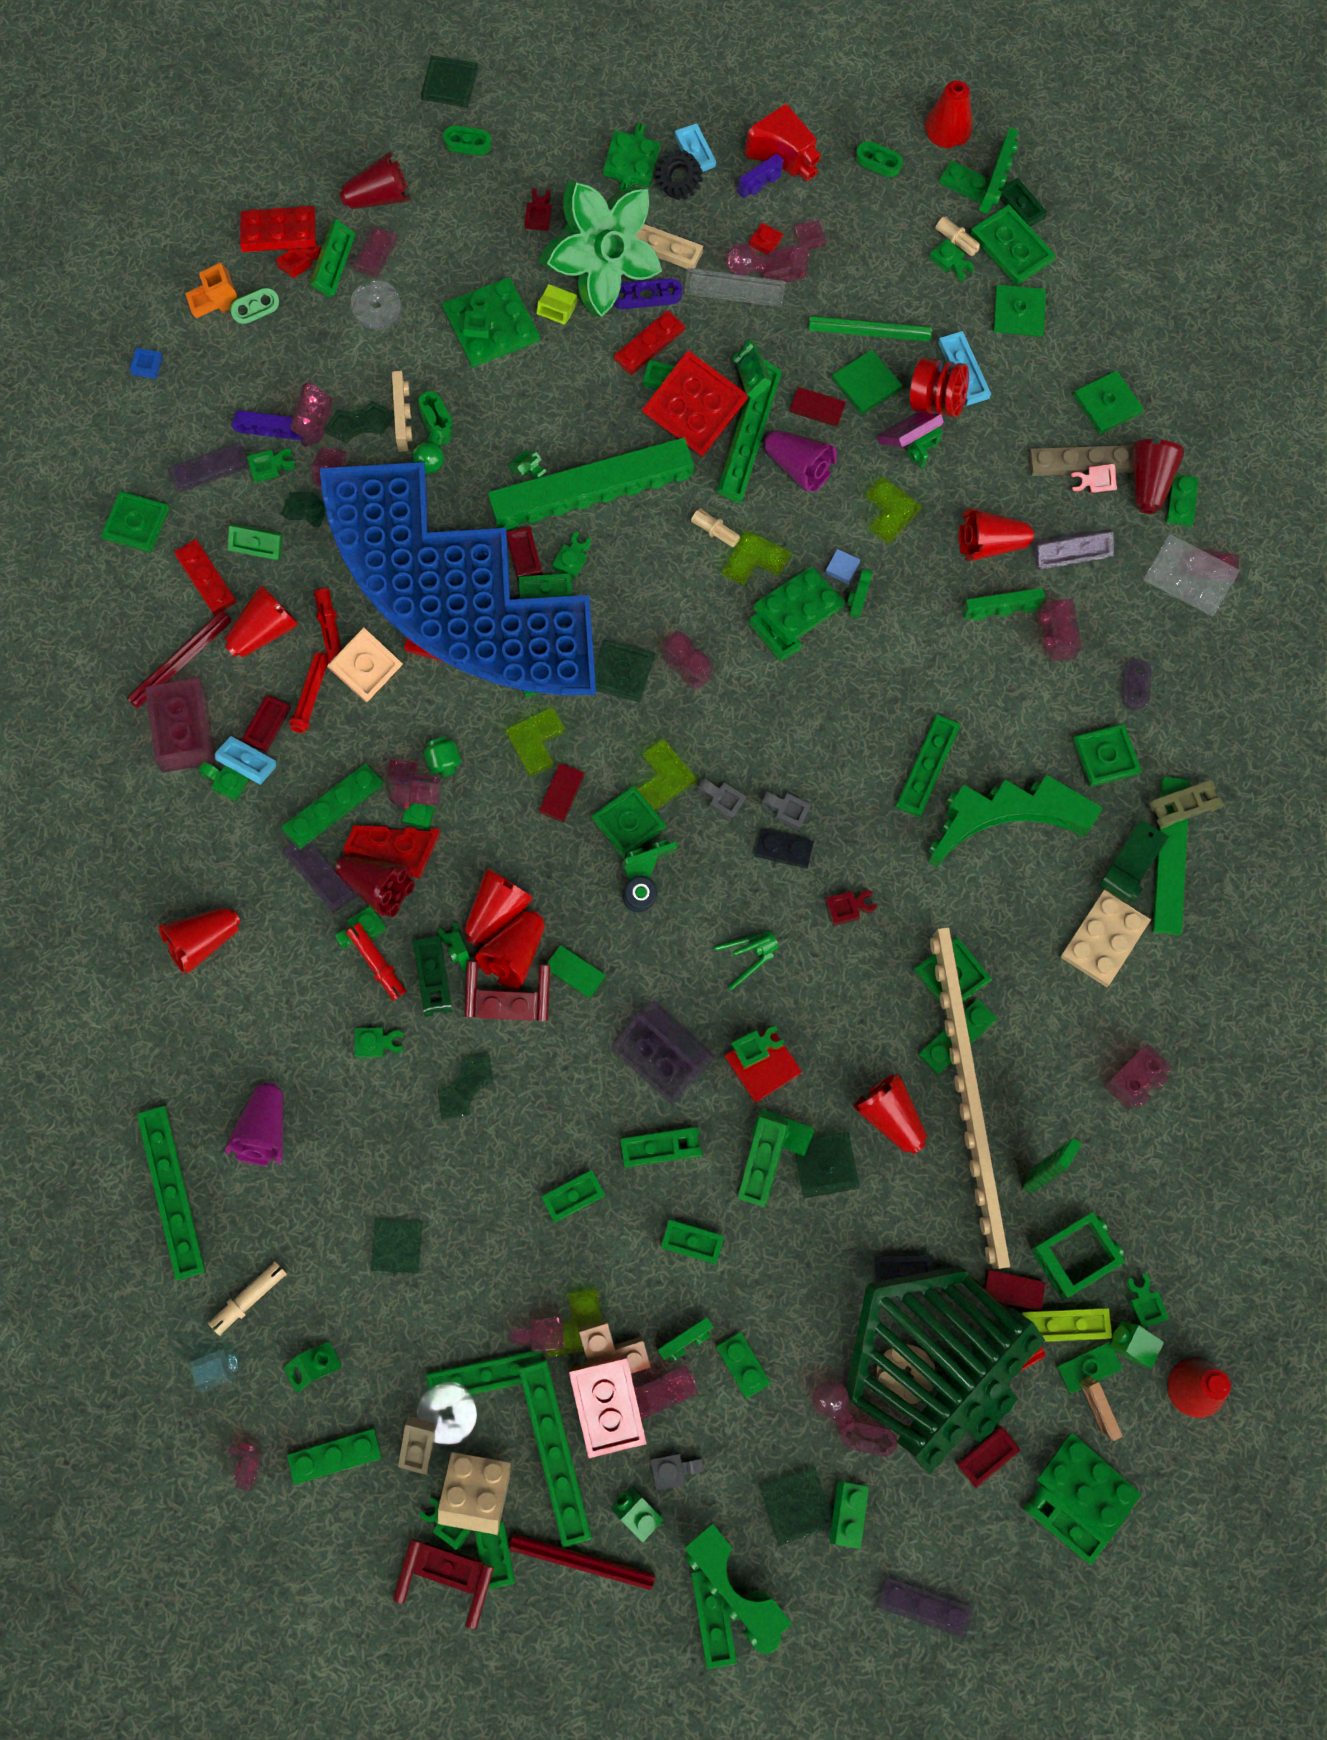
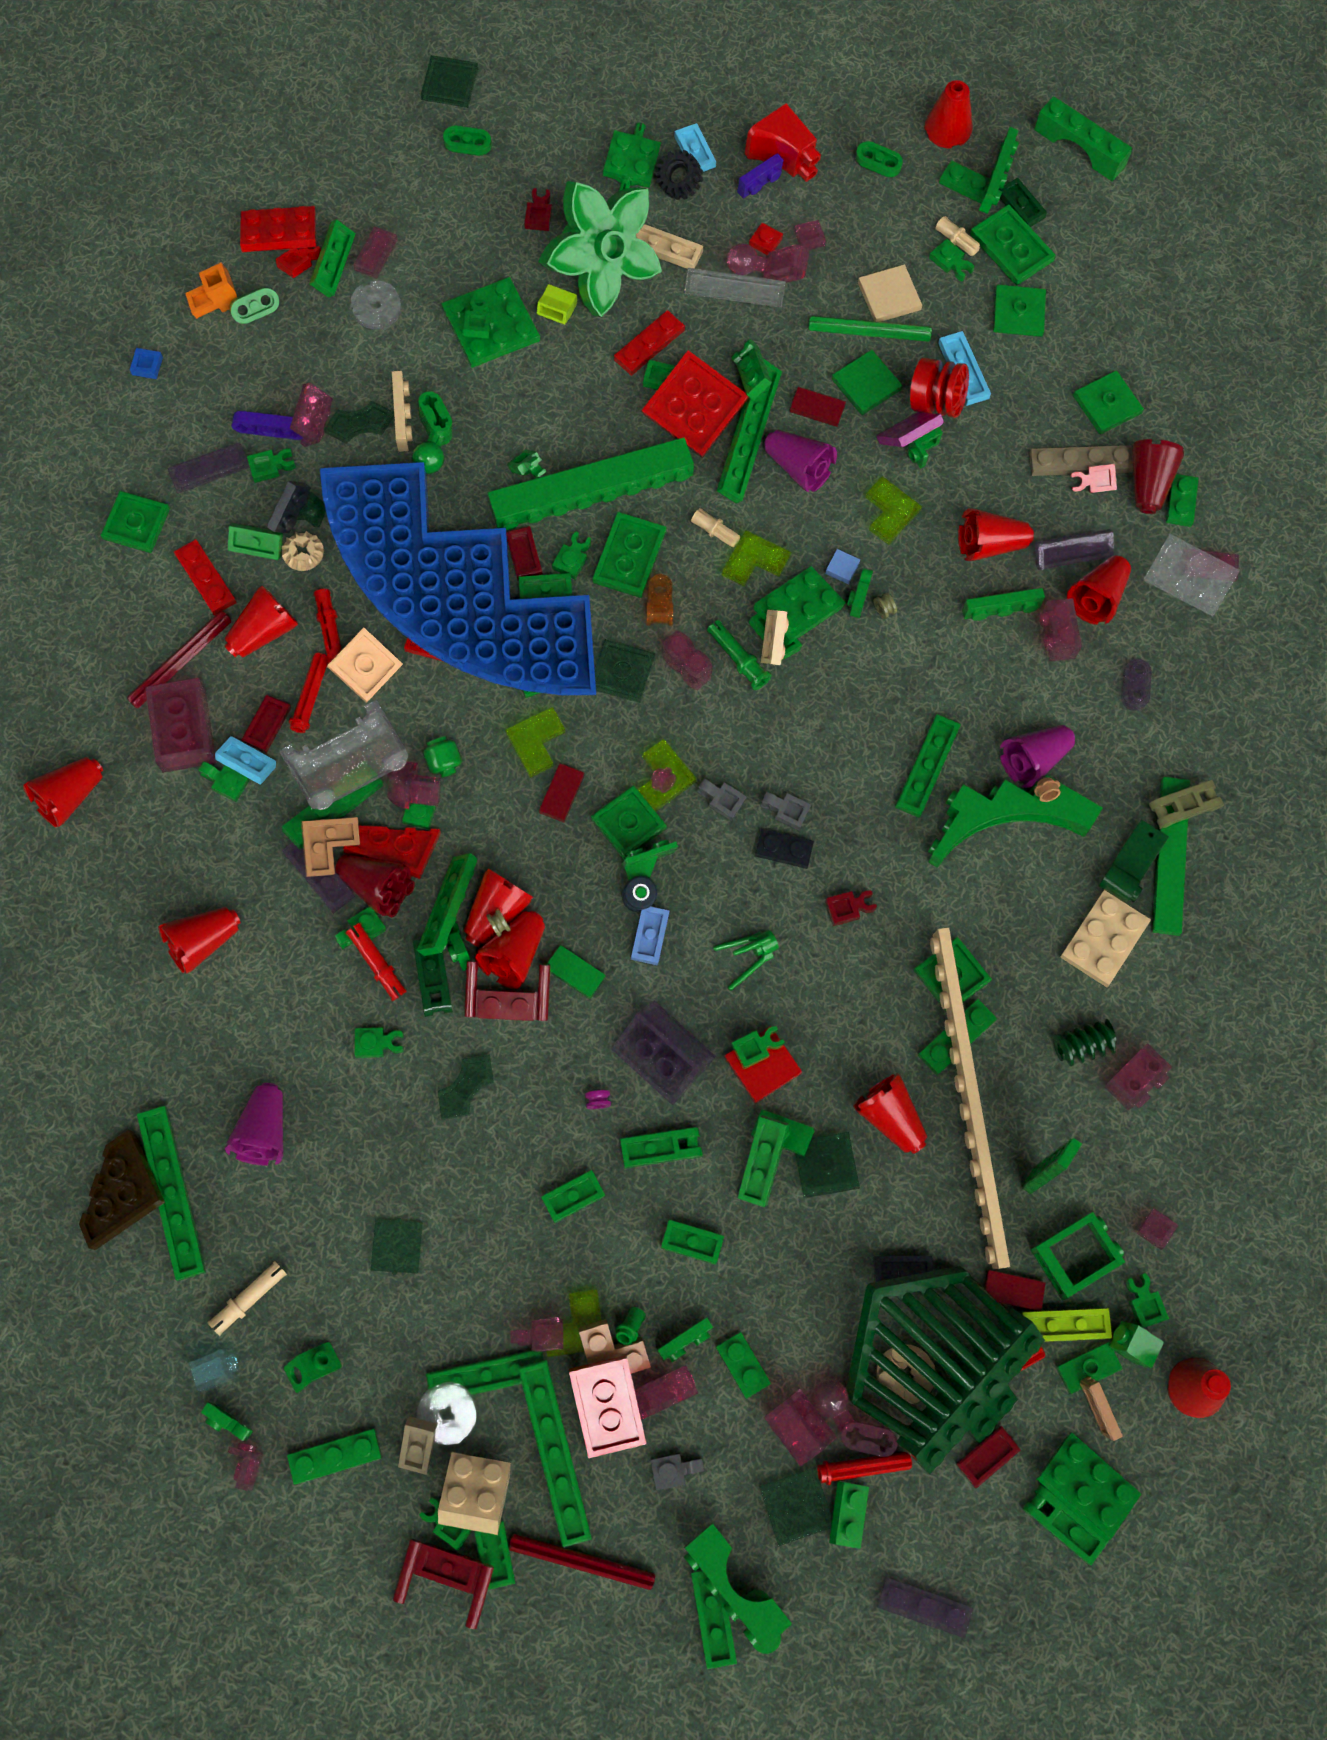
clear pink bracket [312,447,346,487] -> none
dark red cone [339,151,411,209] -> none
green bracket [611,1487,663,1542] -> none
dark purple beam [613,279,682,309] -> none
green plate [1072,723,1142,788] -> none
none -> red cone [23,757,103,827]
none -> dark brown plate [79,1129,165,1250]
none -> green plate [201,1402,253,1441]
none -> black plate [267,481,311,533]
none -> clear windscreen [279,700,408,810]
none -> tan gear [282,531,324,571]
none -> medium nougat plate [301,817,360,877]
none -> green plate [416,853,478,956]
none -> olive bush [486,909,511,937]
none -> magenta bush [585,1090,611,1109]
none -> green plate [593,512,667,598]
none -> green pin [615,1307,646,1345]
none -> medium blue plate [631,906,669,965]
none -> clear orange piece [647,574,673,627]
none -> clear pink plate [651,767,676,793]
none -> green pin [707,620,772,691]
none -> tan plate [761,610,789,665]
none -> clear pink brick [764,1389,837,1467]
none -> red axle [817,1452,912,1485]
none -> tan tile [858,264,922,322]
none -> olive bush [873,592,897,619]
none -> magenta cone [1000,725,1075,788]
none -> green arch [1034,96,1133,182]
none -> medium nougat plate [1034,777,1061,802]
none -> dark green piece [1053,1019,1117,1067]
none -> red cone [1067,555,1131,625]
none -> clear pink plate [1137,1209,1178,1250]

